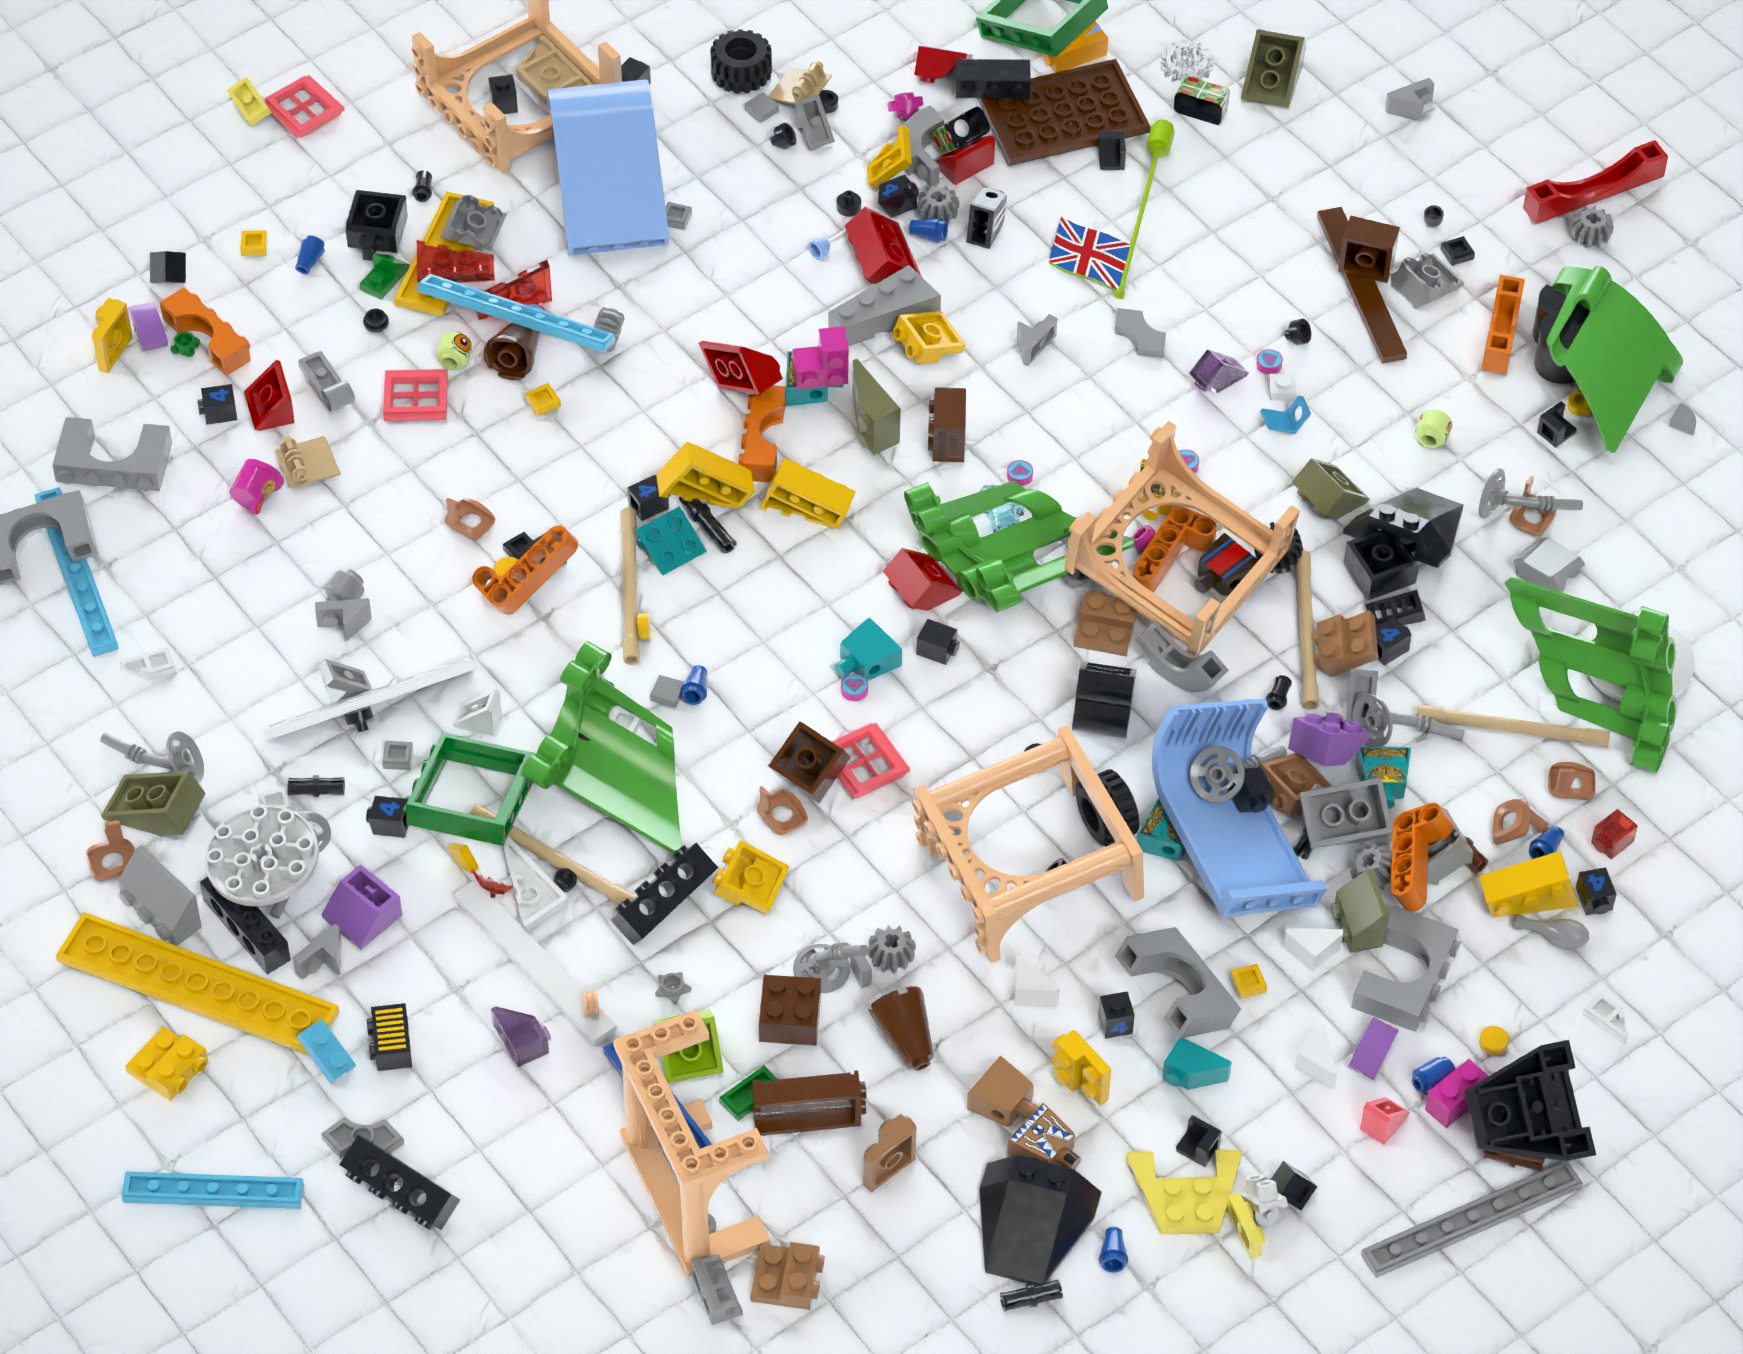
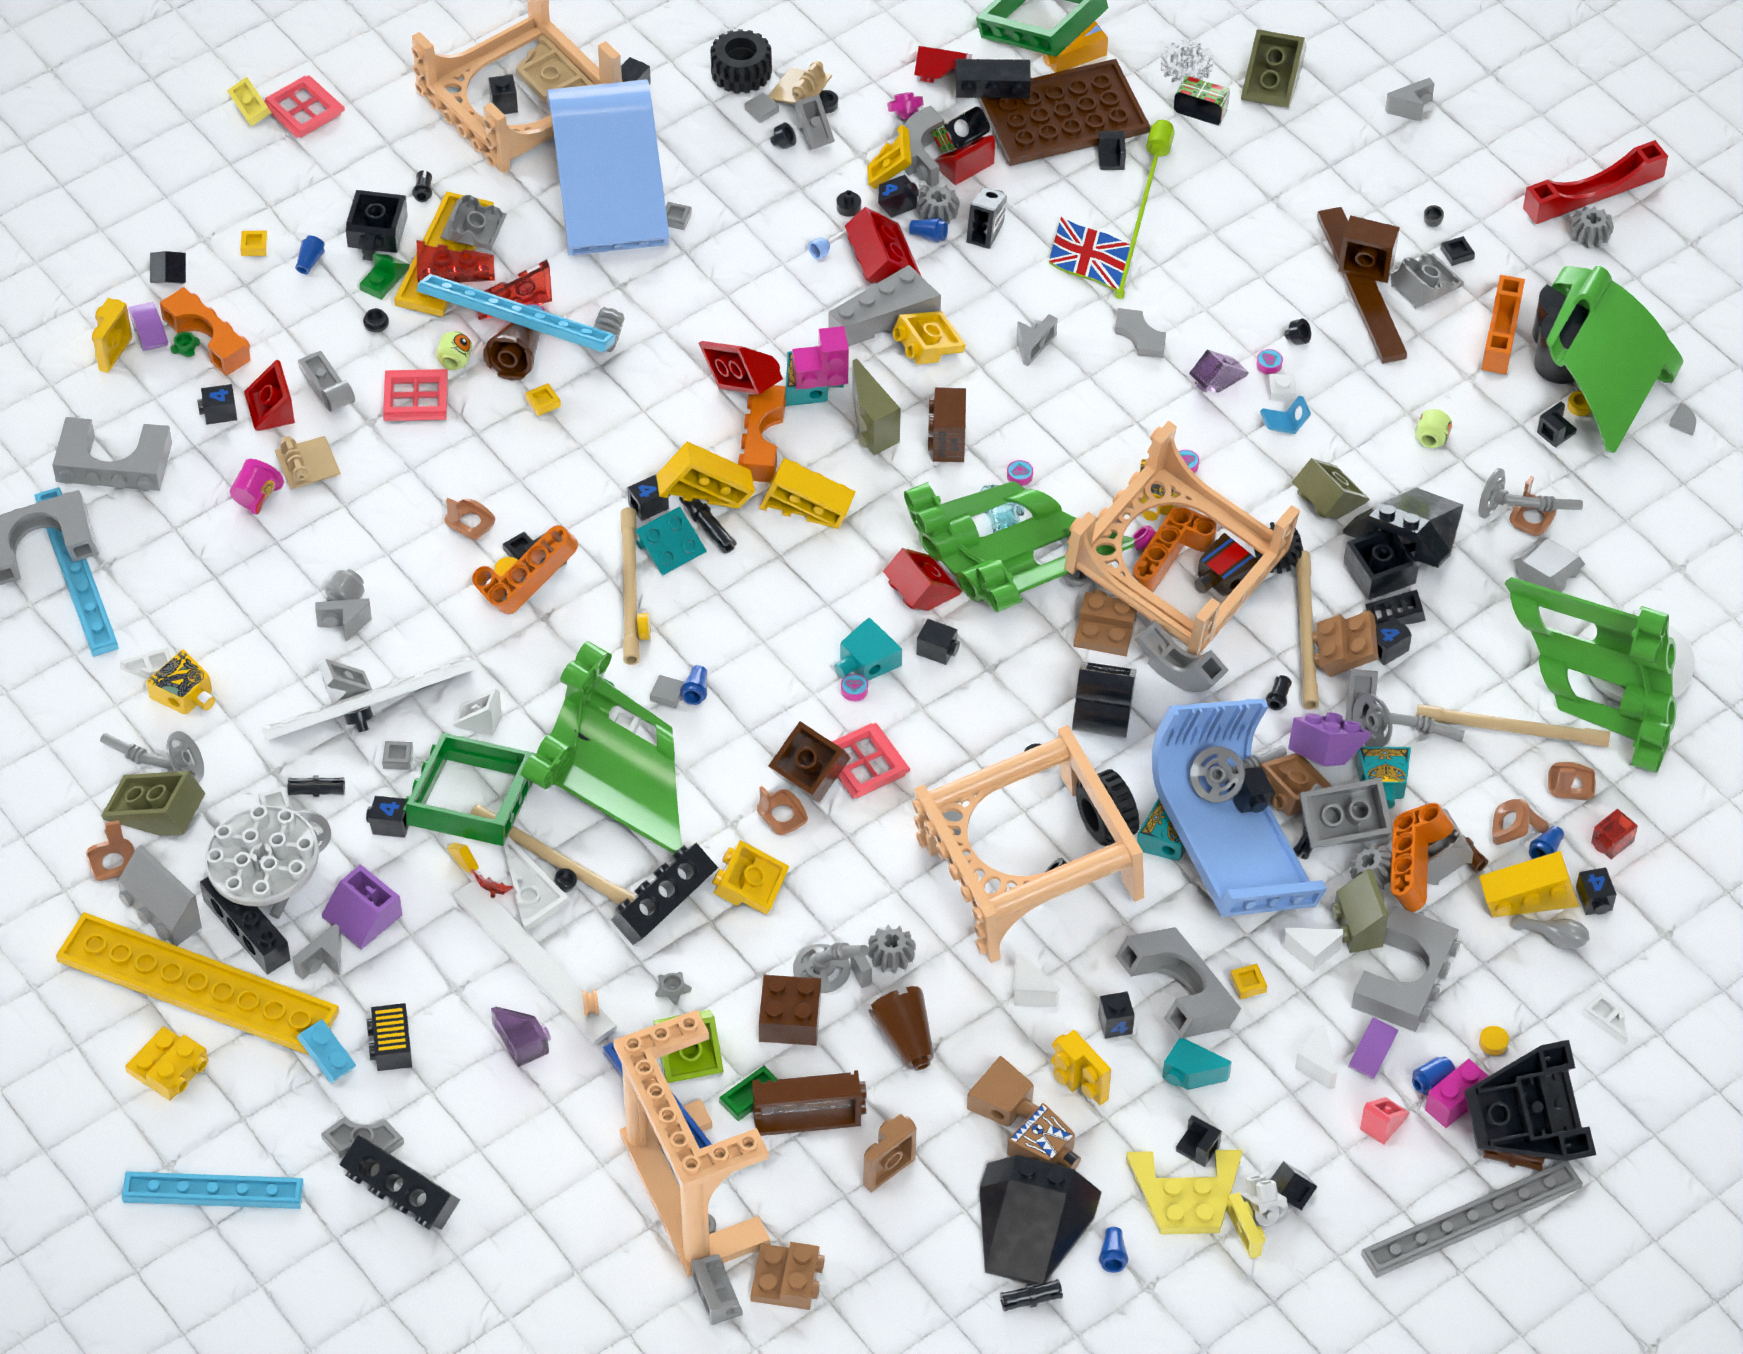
none -> torso [146,649,215,714]

